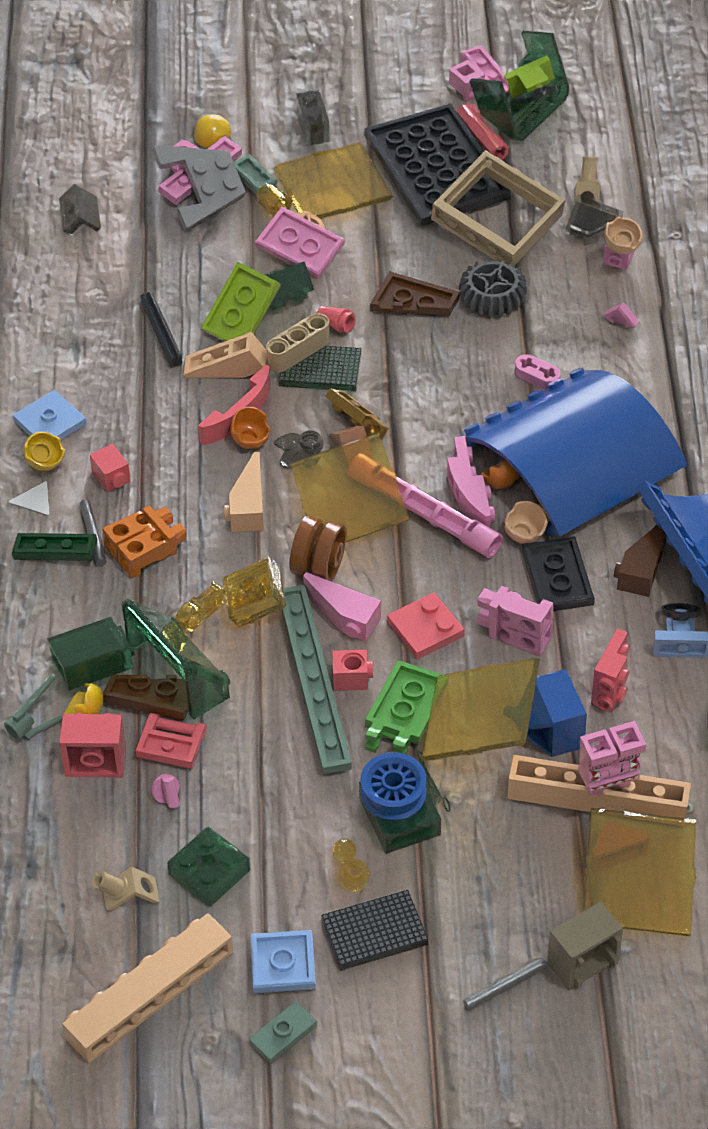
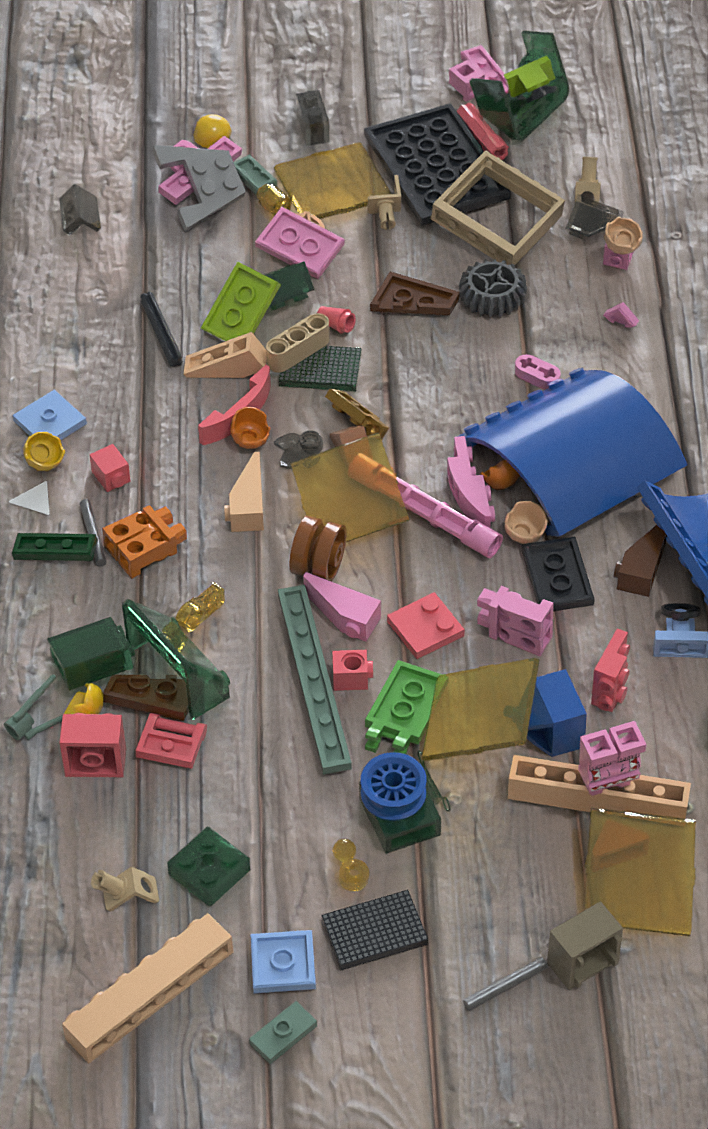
bright pink plate [151,774,180,808] -> none
clear yellow brick [223,557,286,628] -> none
none -> tan bracket [368,175,401,230]

